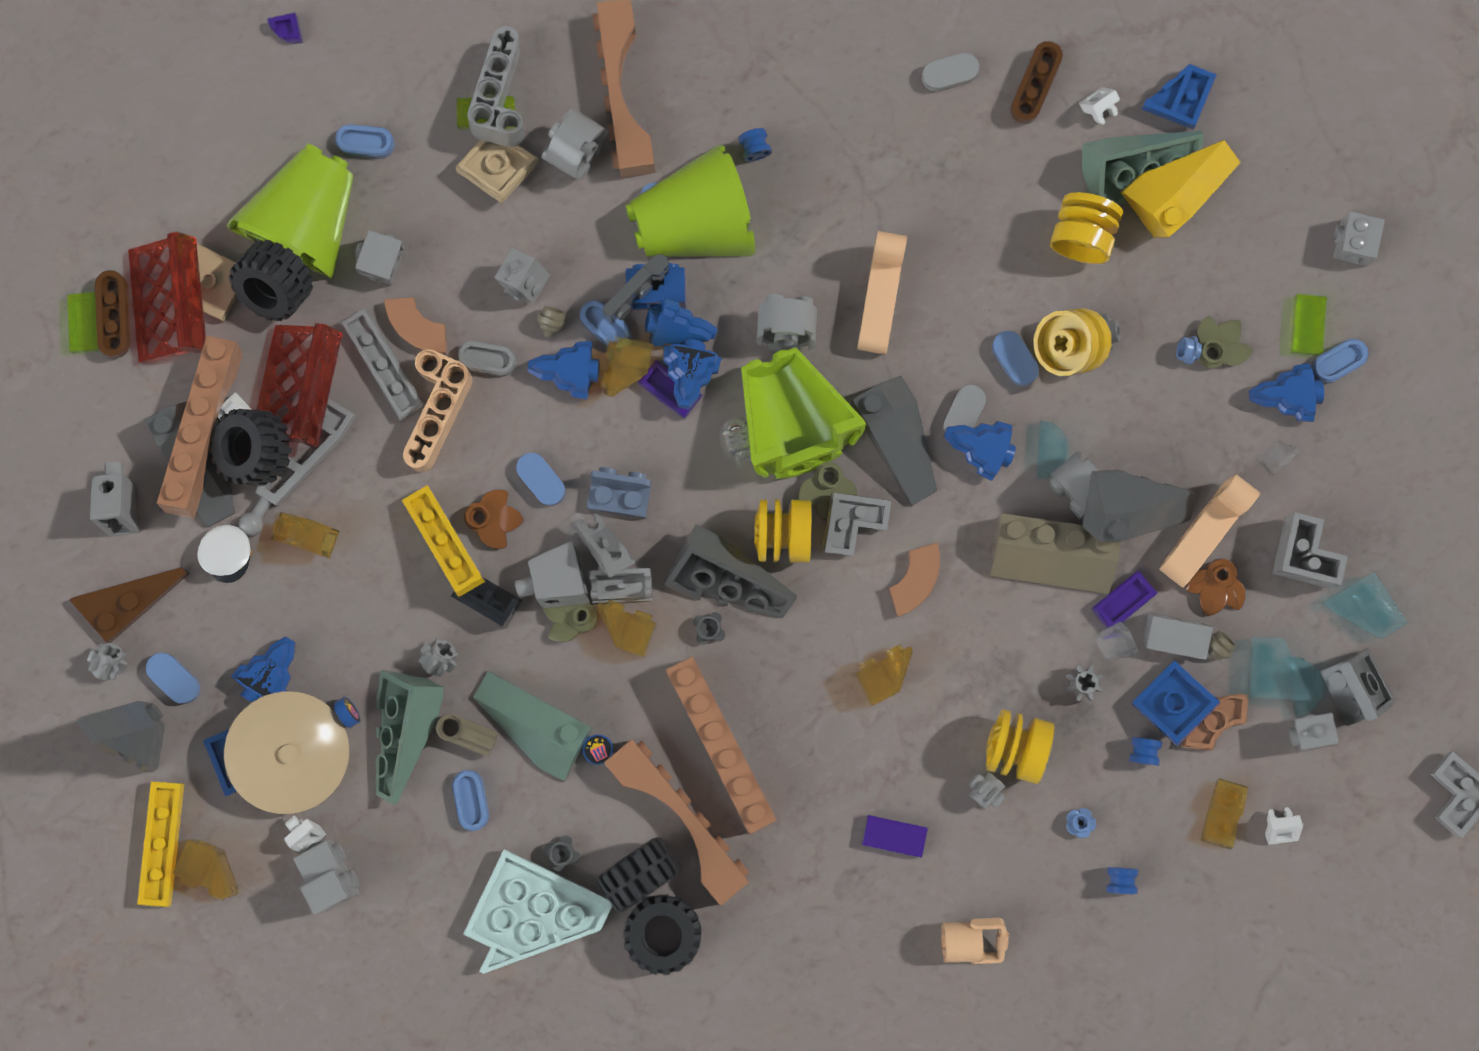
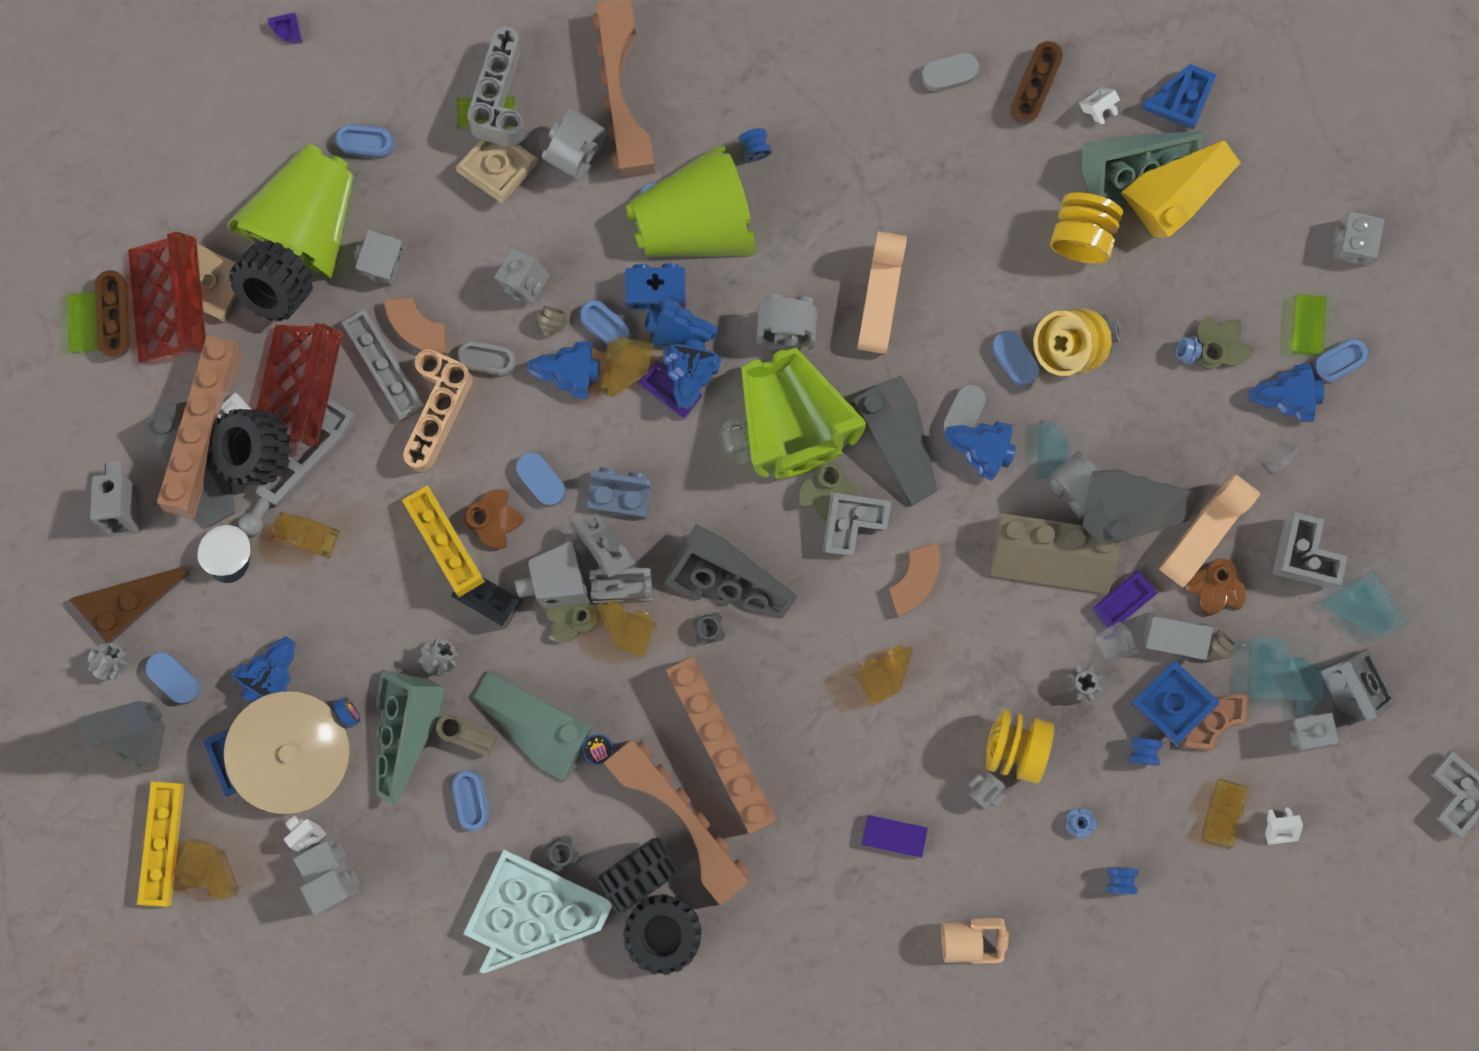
dark grey hinge [603,254,669,324] -> none
yellow wheel [754,499,811,563] -> none

